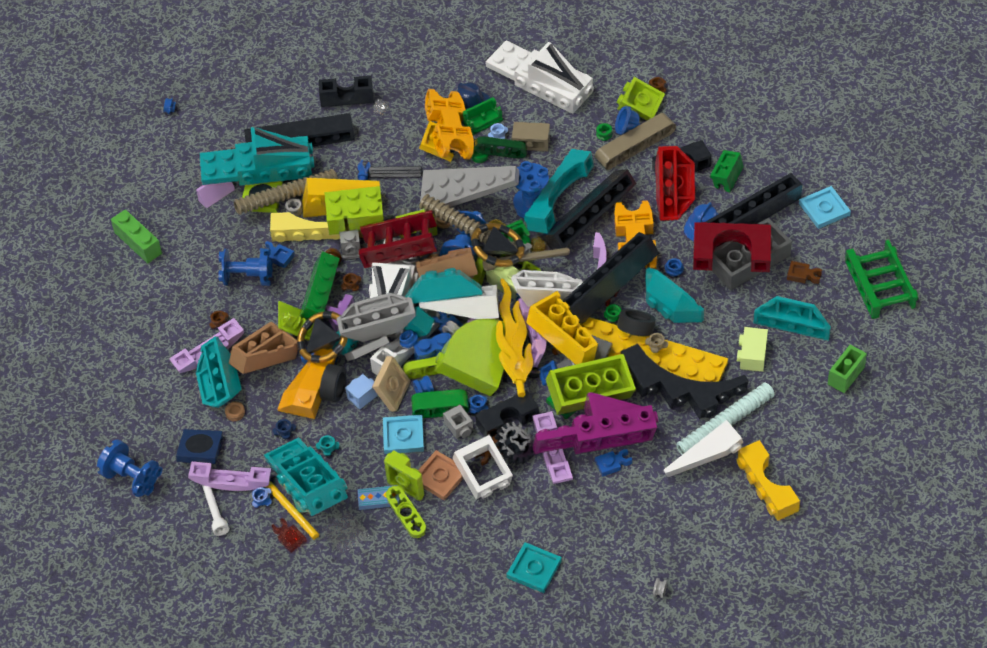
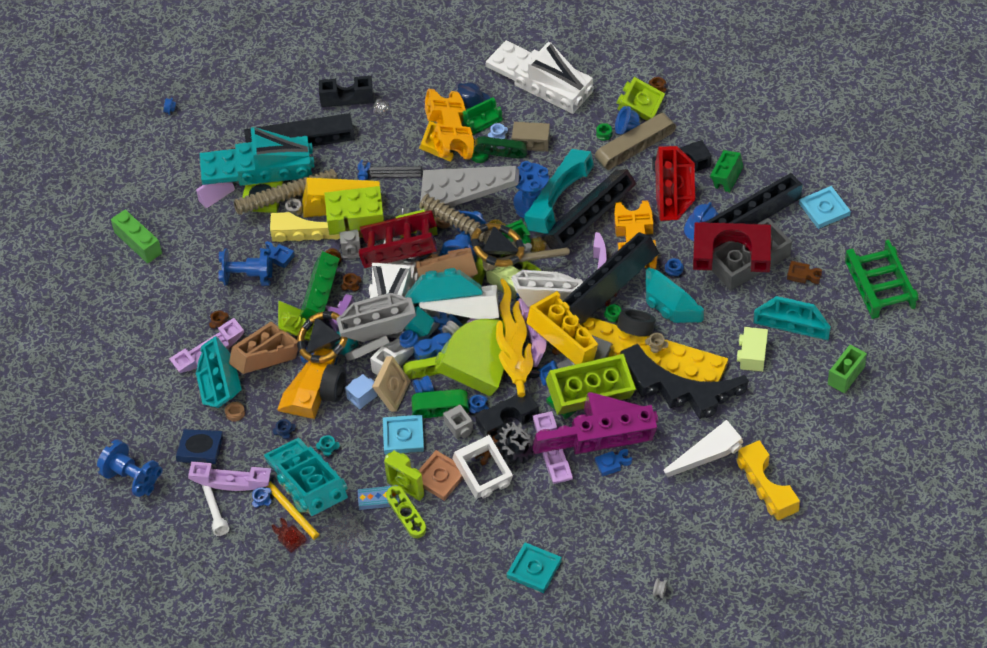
light aqua piece [677,382,774,455] -> none

